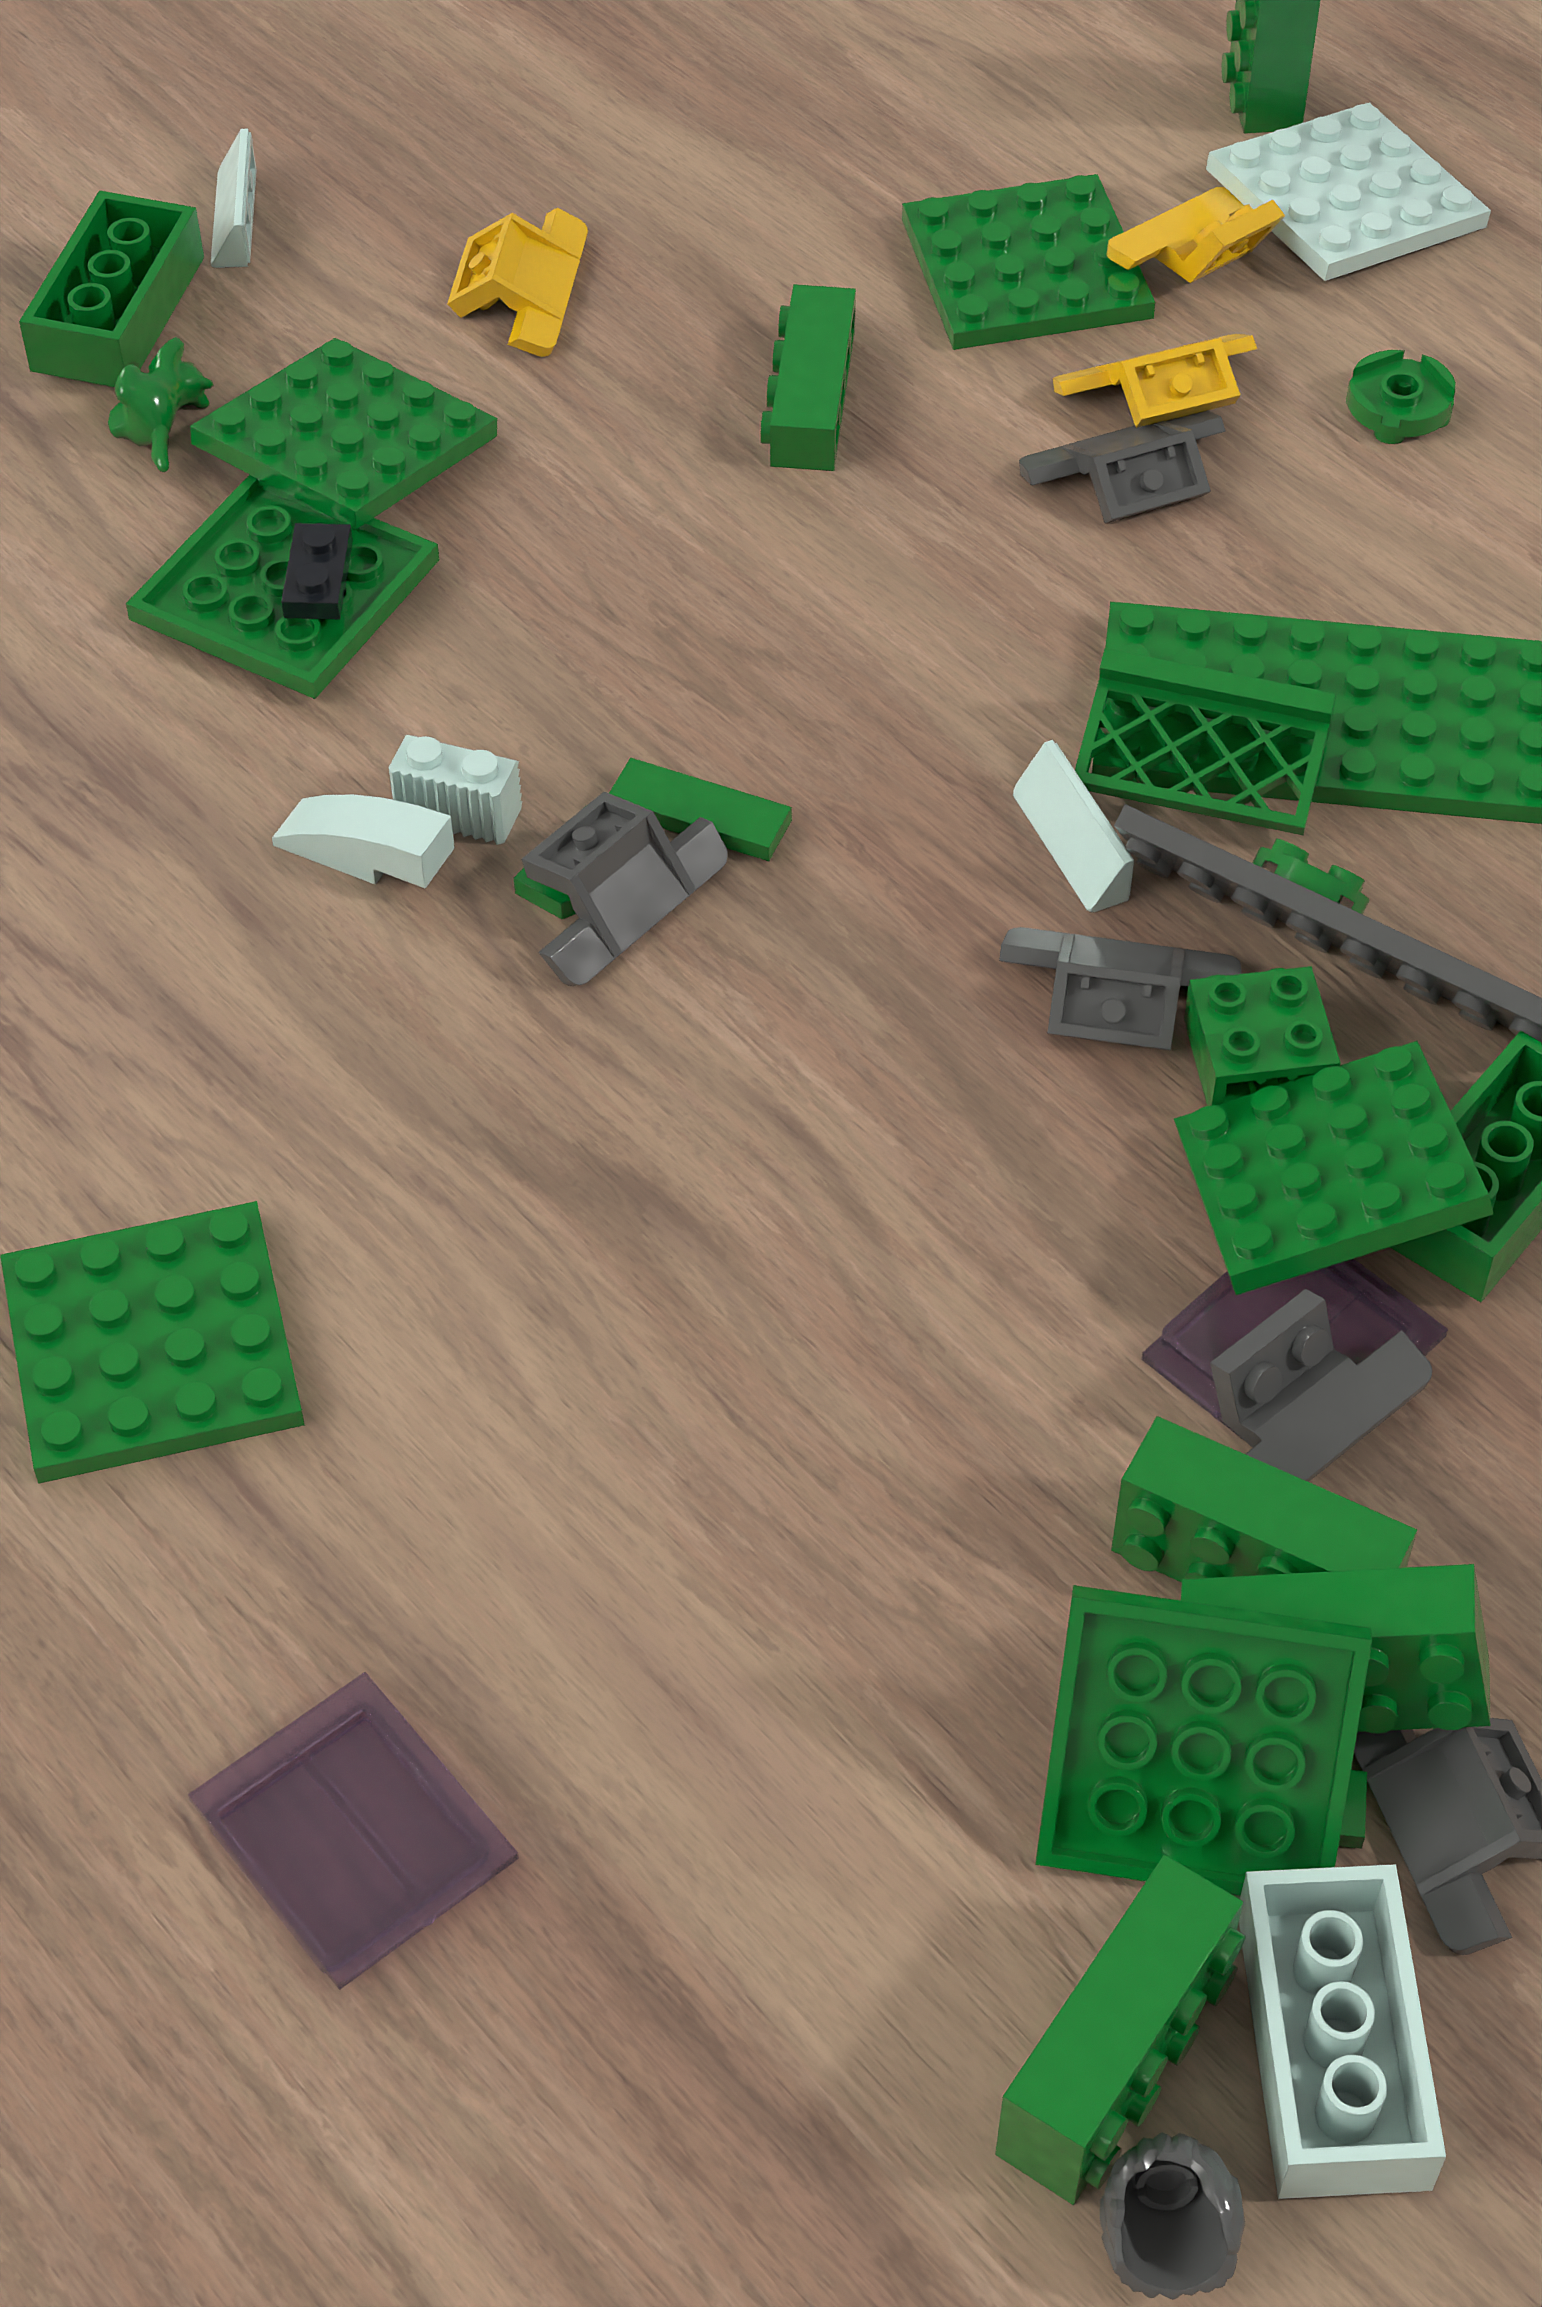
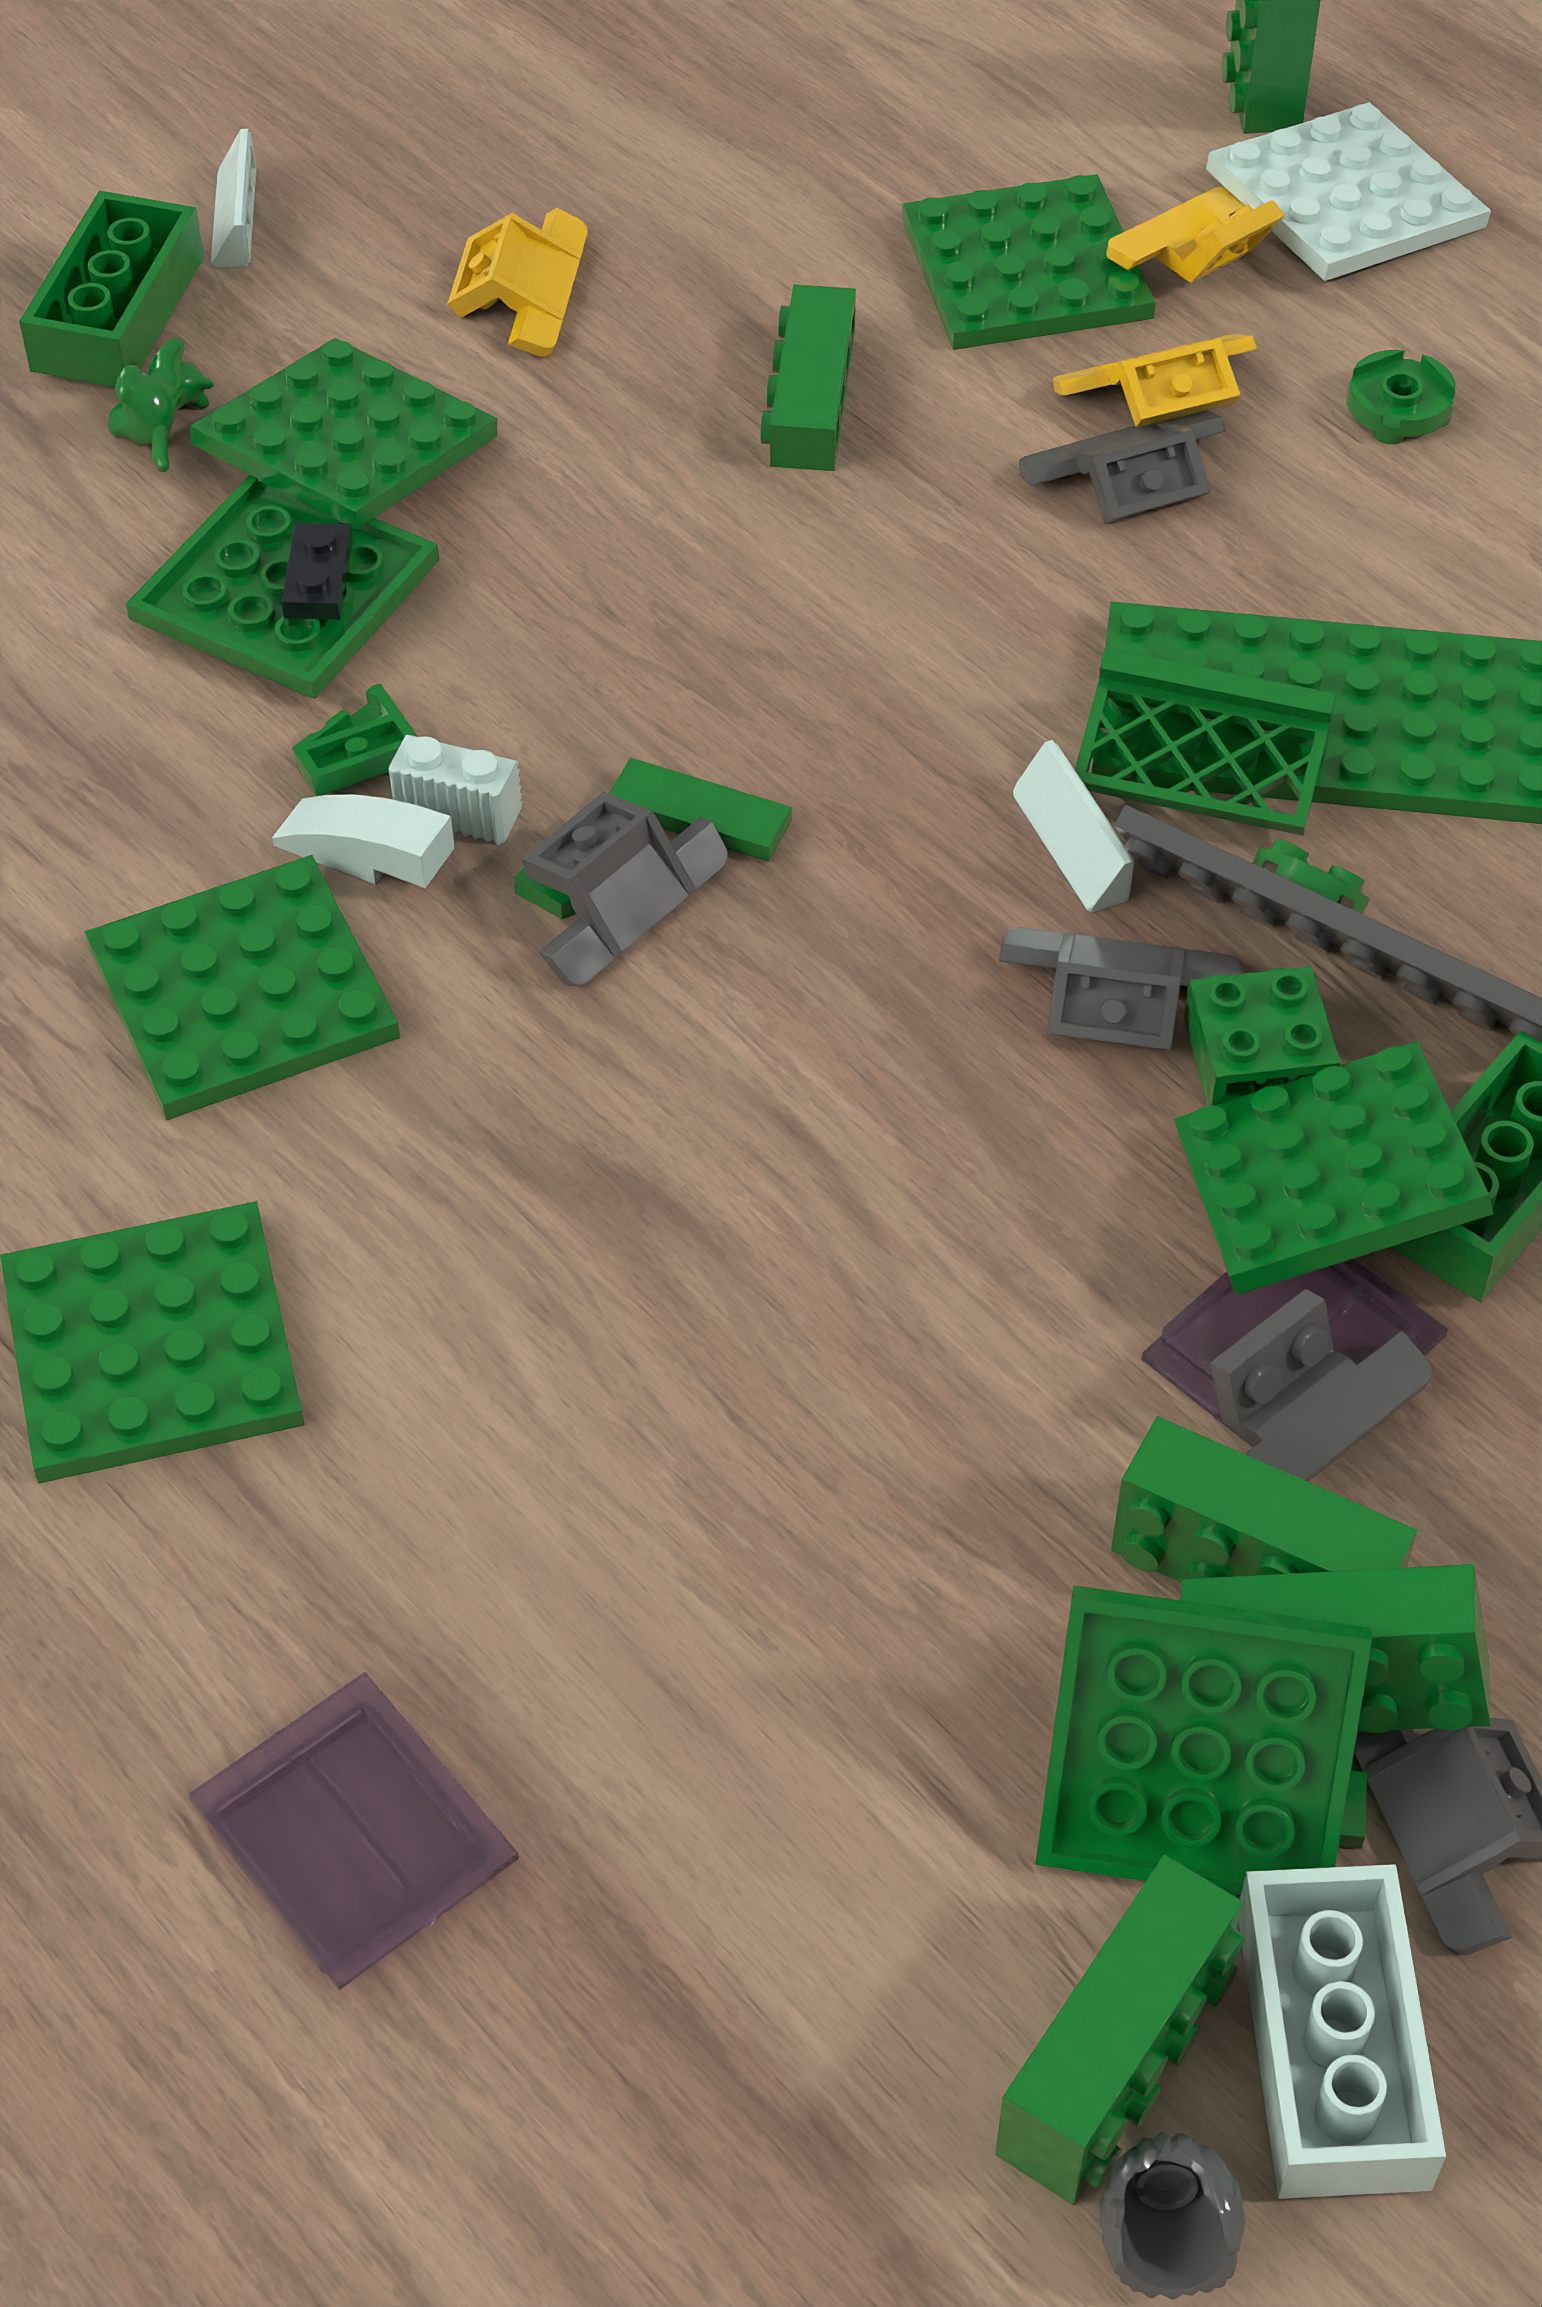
none -> green plate [84,855,400,1121]
none -> green wing [292,683,418,796]

